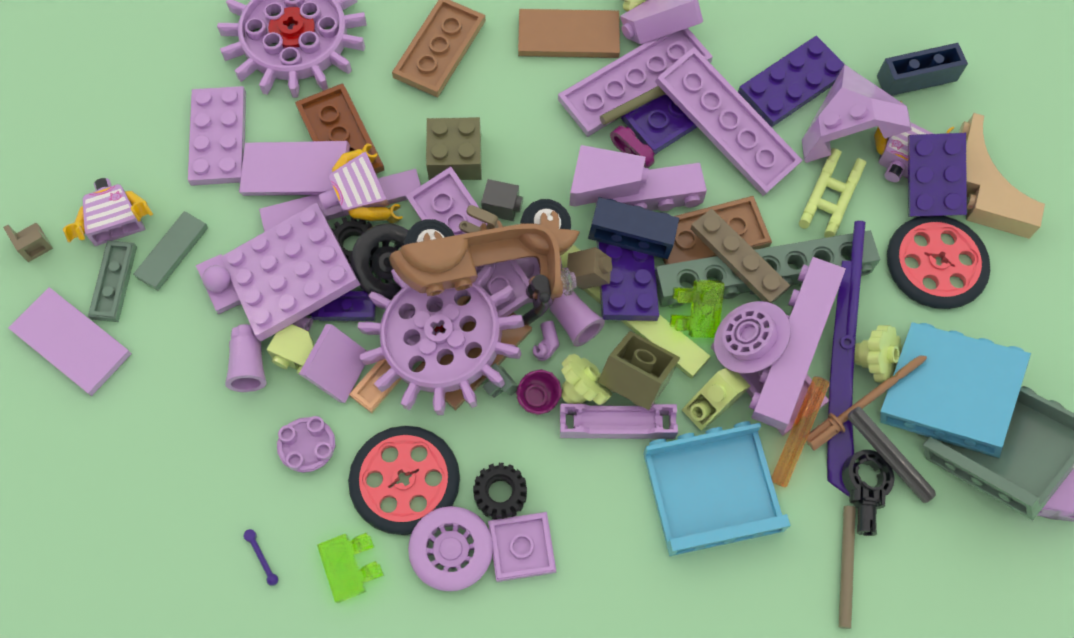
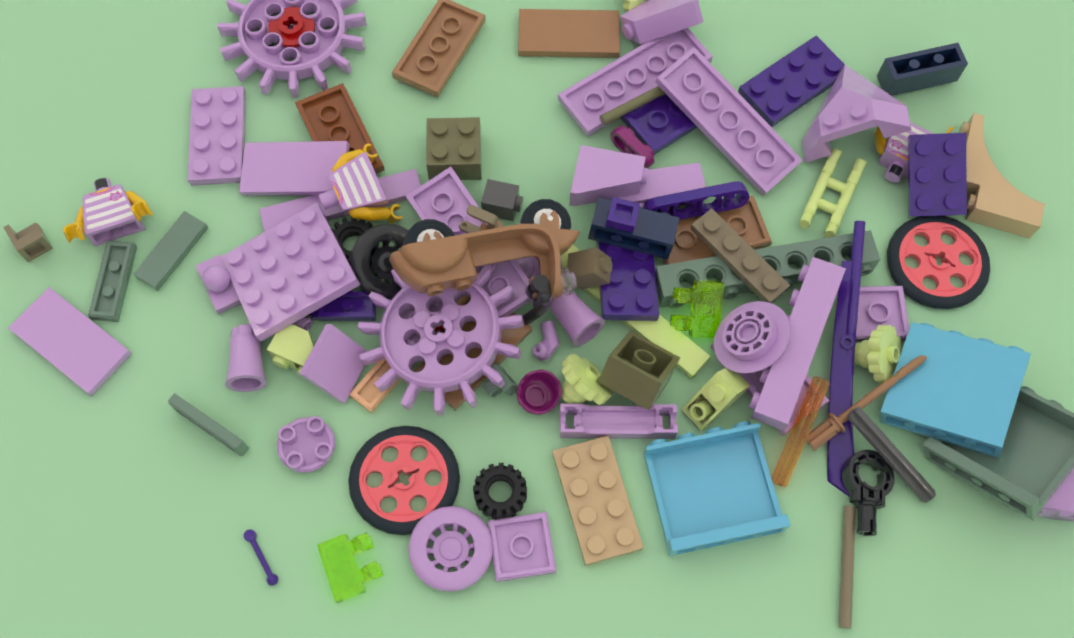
none -> sand green tile [168,393,249,456]
none -> tan plate [552,436,644,566]
none -> dark purple plate [606,197,640,233]
none -> dark purple beam [643,181,749,220]
none -> lavender tile [856,286,909,342]

